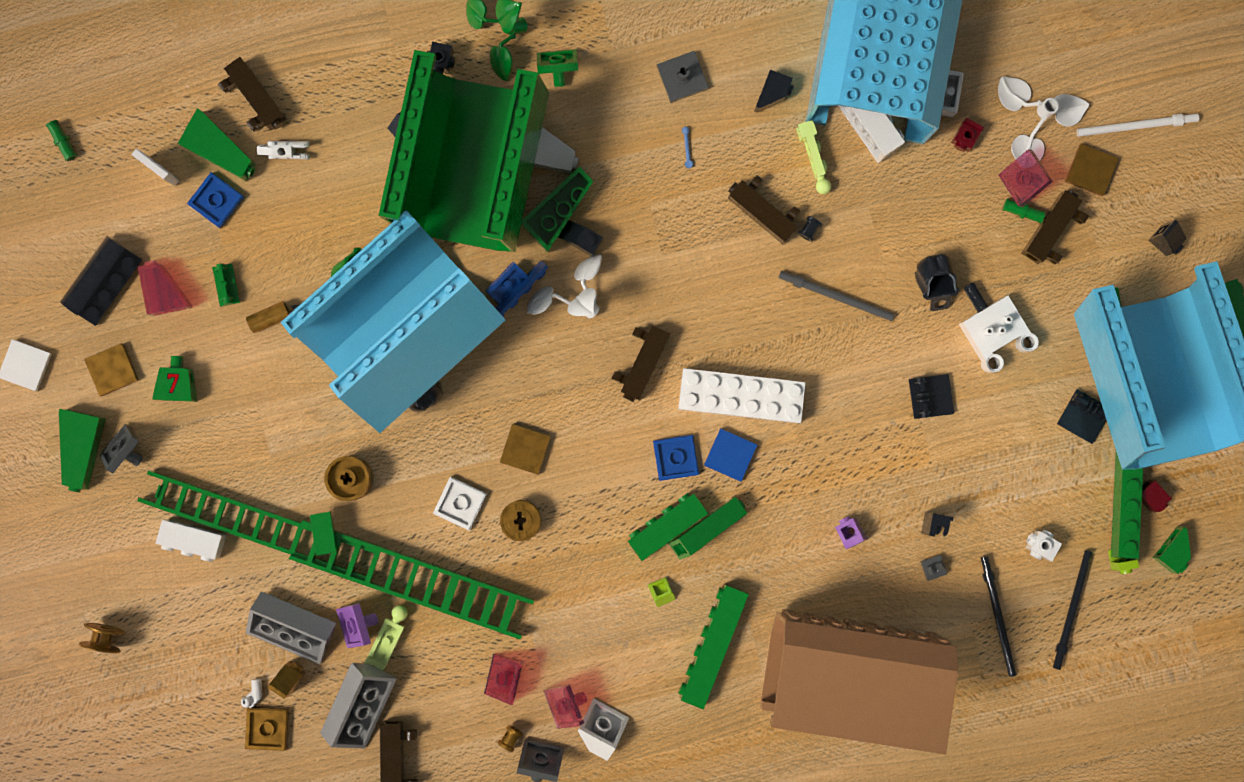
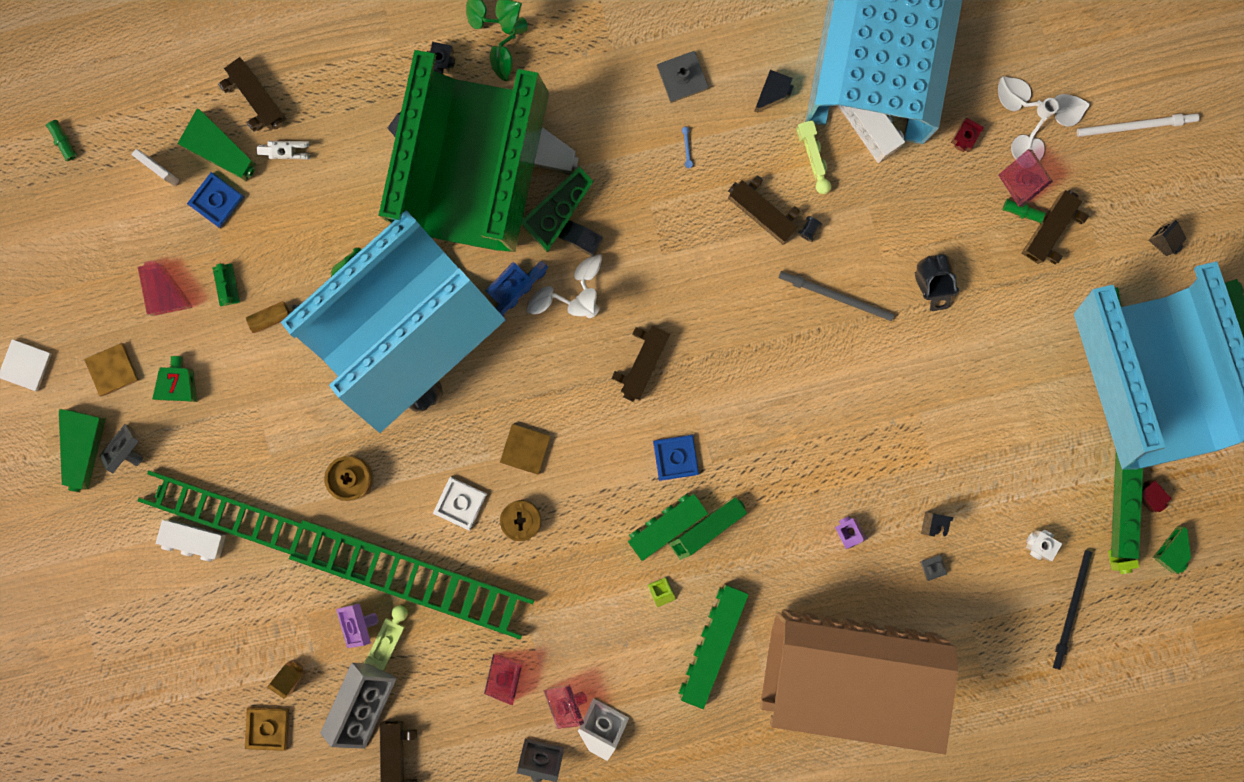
black brick [60,235,142,326] -> none
pearl gold piece [79,623,125,653] -> none
white arm [241,679,263,708] -> none
light grey slope [246,592,336,664] -> none
green tile [310,511,338,556] -> none
pearl gold bush [497,725,523,752] -> none
green tile [537,49,578,87] -> none
white brick [678,368,805,424] -> none
blue tile [704,428,757,482] -> none
black hinge [908,374,954,419] -> none
white brick [941,70,964,117] -> none
white piece [959,283,1039,373] -> none
black bar [980,556,1017,677] -> none
black hinge [1057,389,1107,444] -> none
pearl gold tile [1065,143,1119,196] -> none

